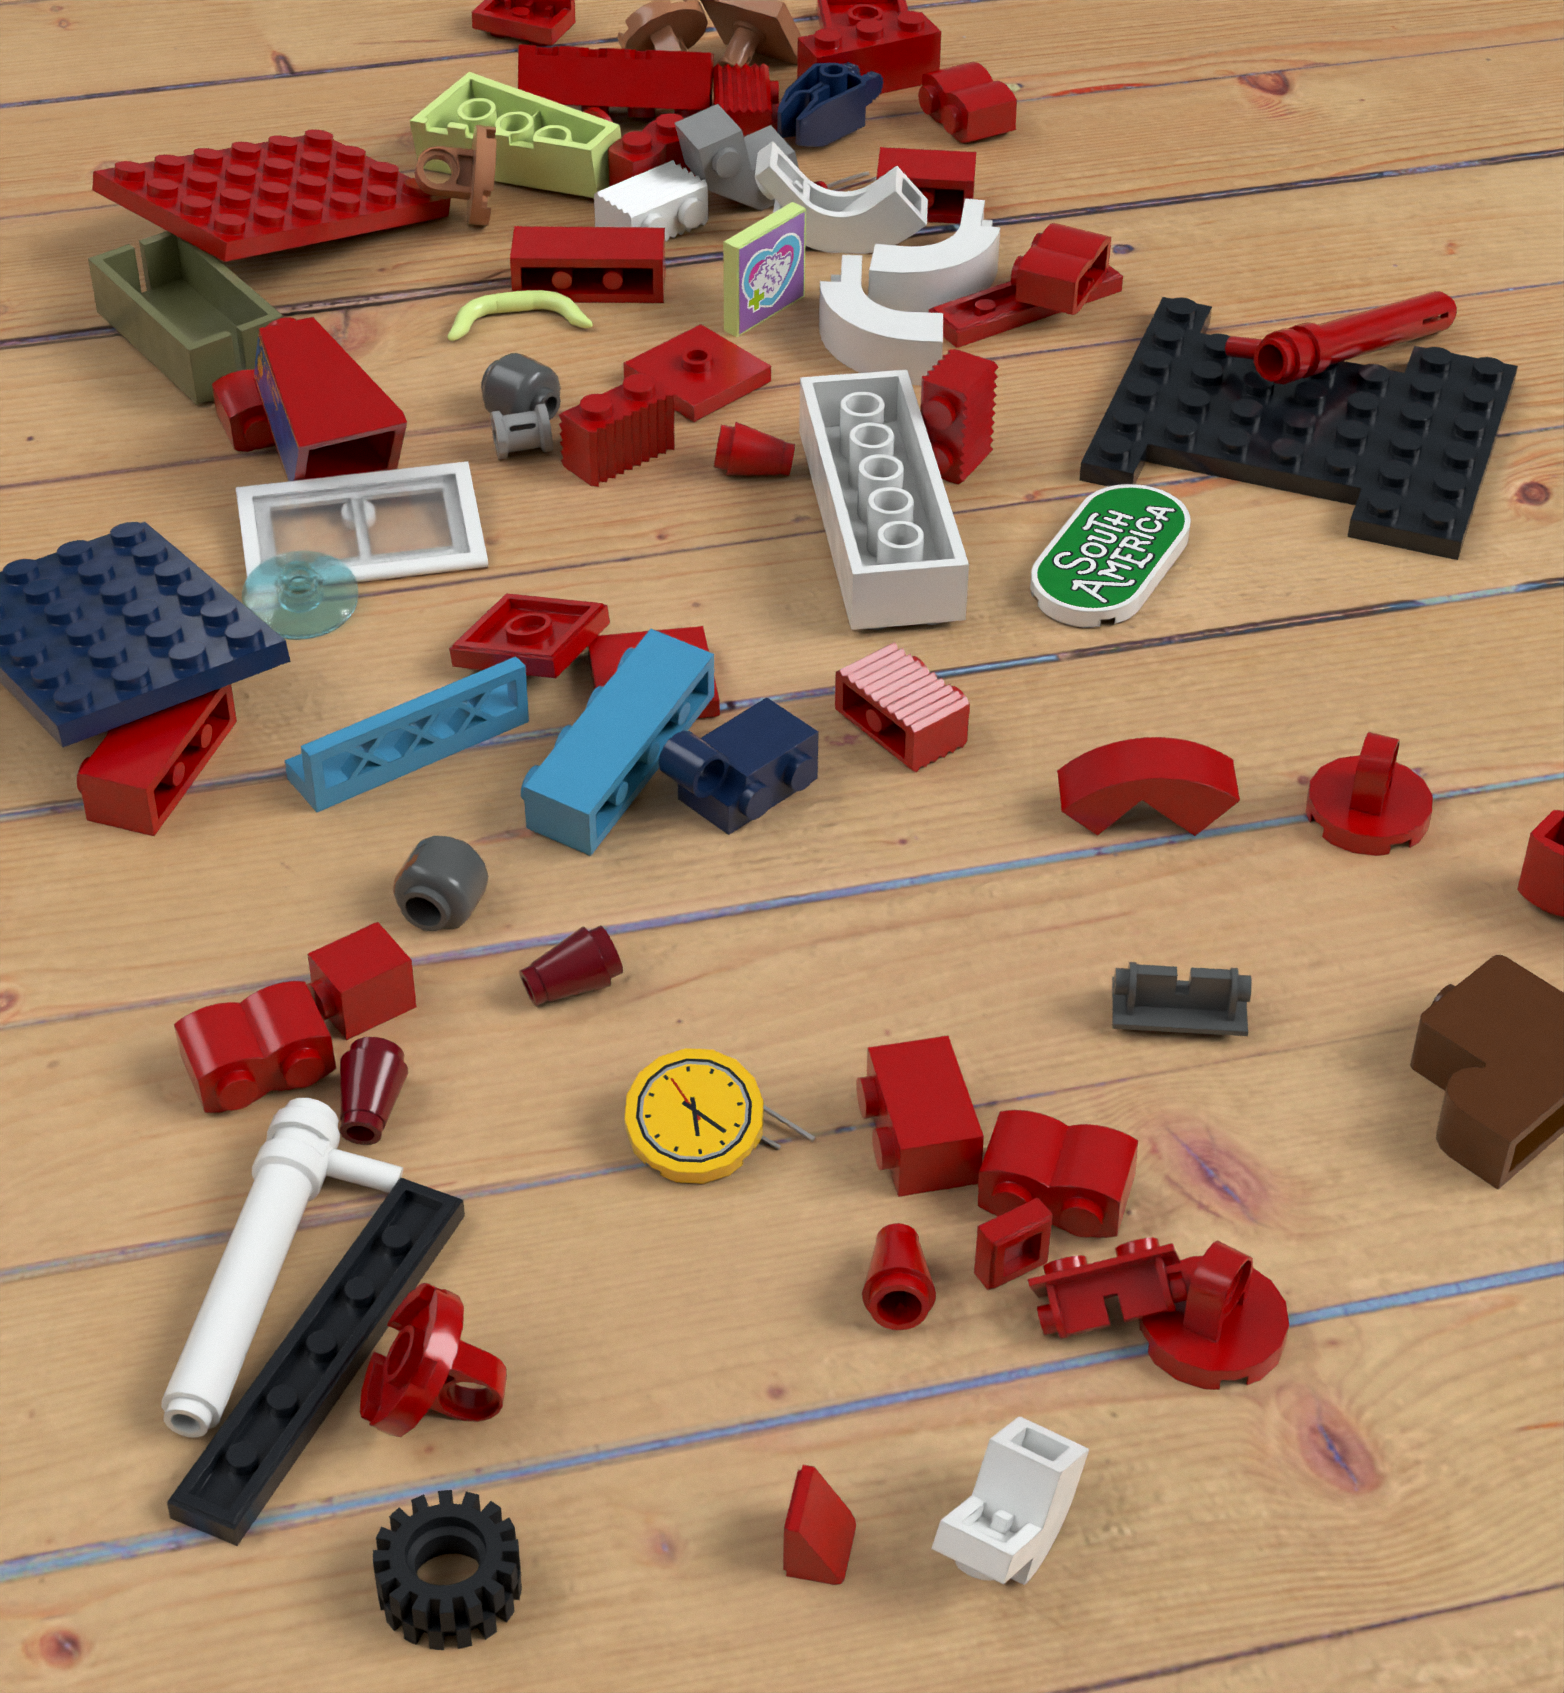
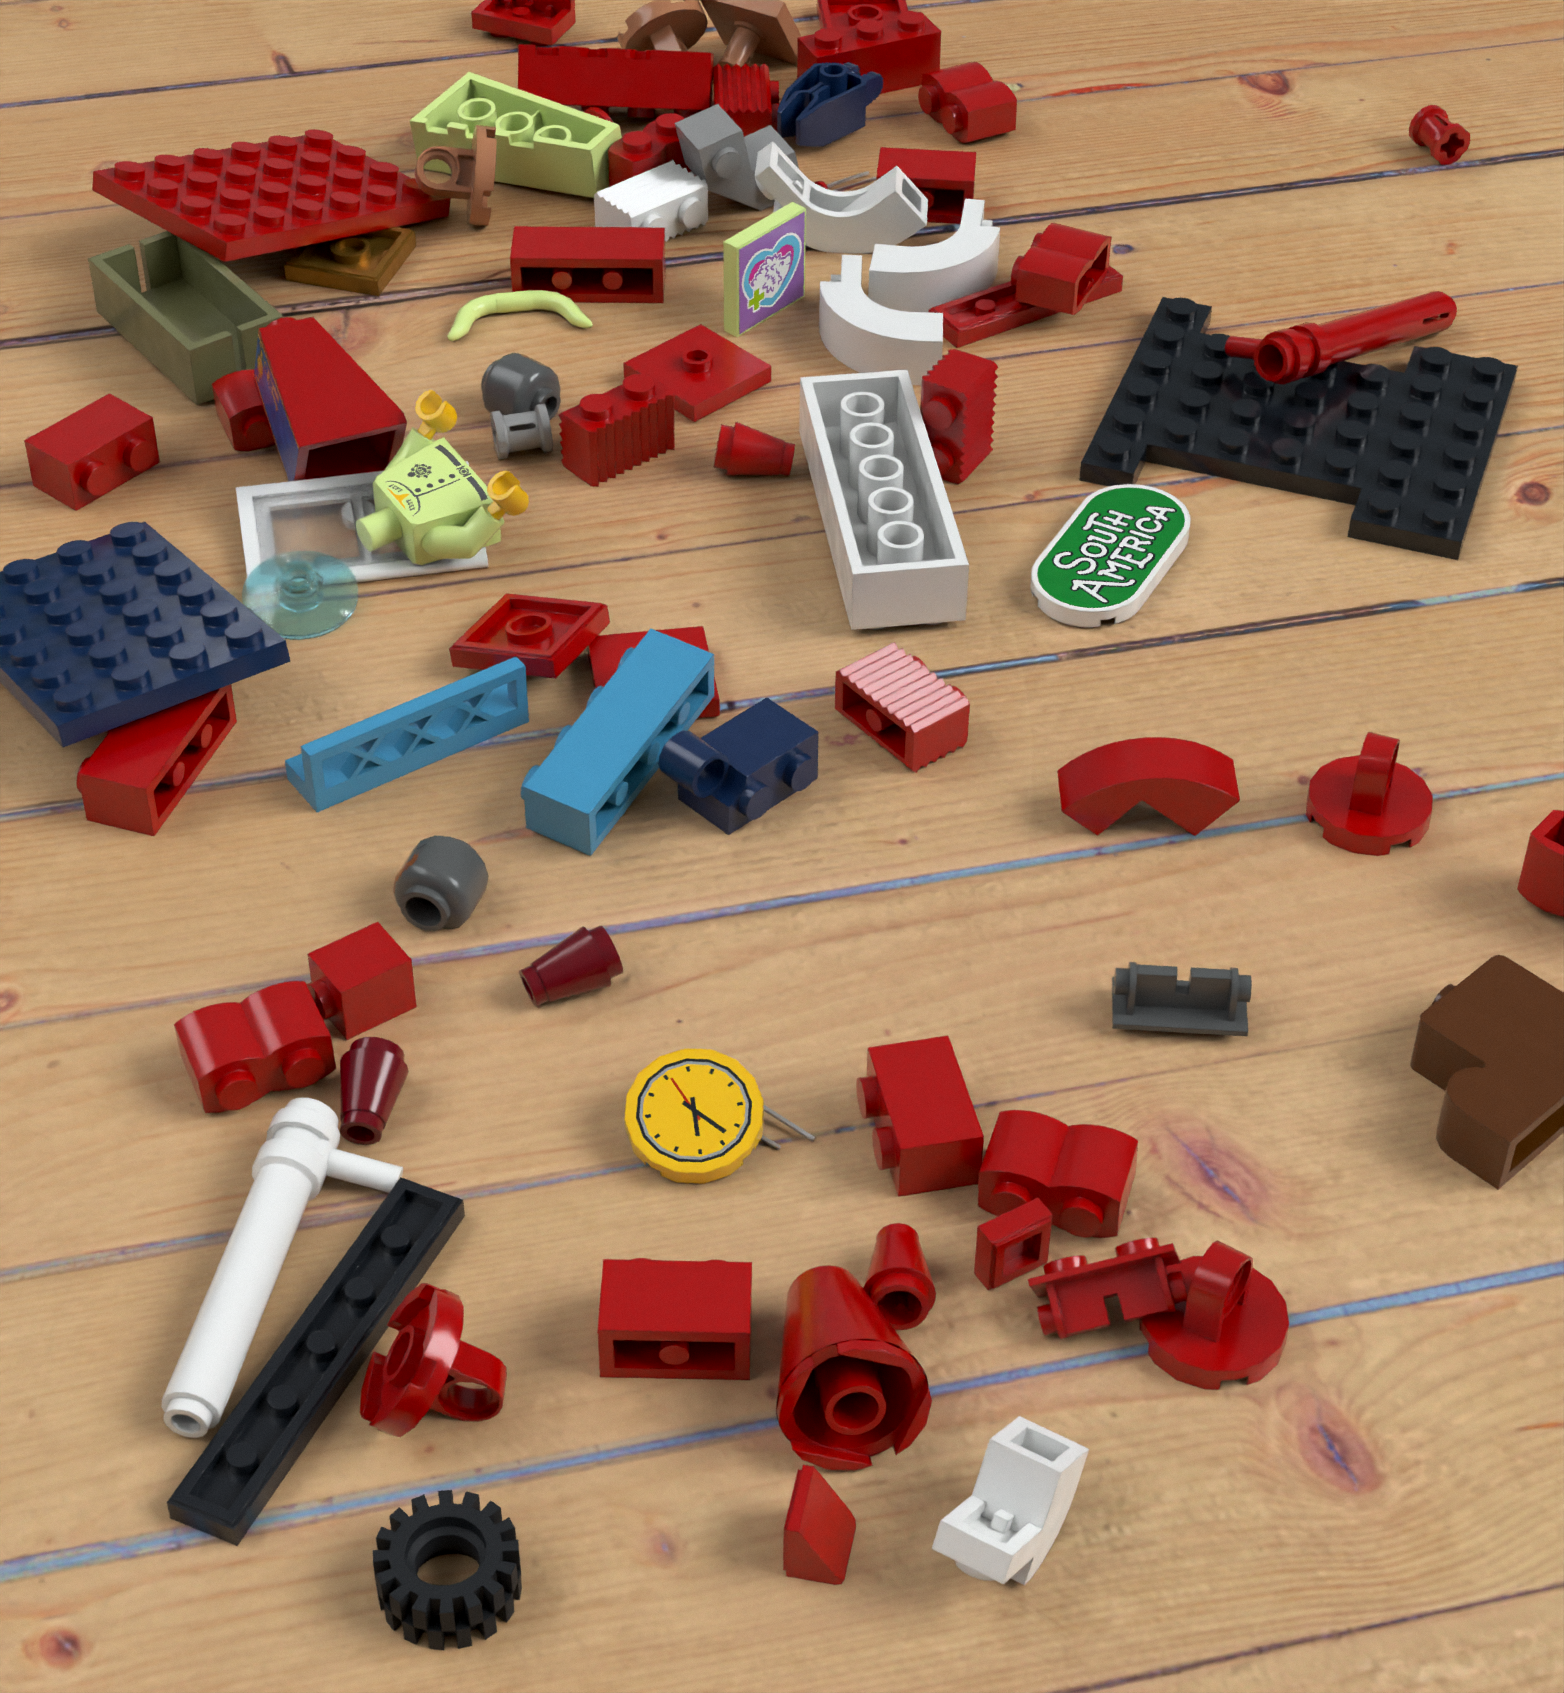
none -> red brick [24,393,160,511]
none -> pearl gold tile [284,227,416,296]
none -> yellowish green torso [356,390,529,565]
none -> red brick [597,1258,752,1380]
none -> red cone [776,1265,932,1470]
none -> red bush [1409,105,1470,165]

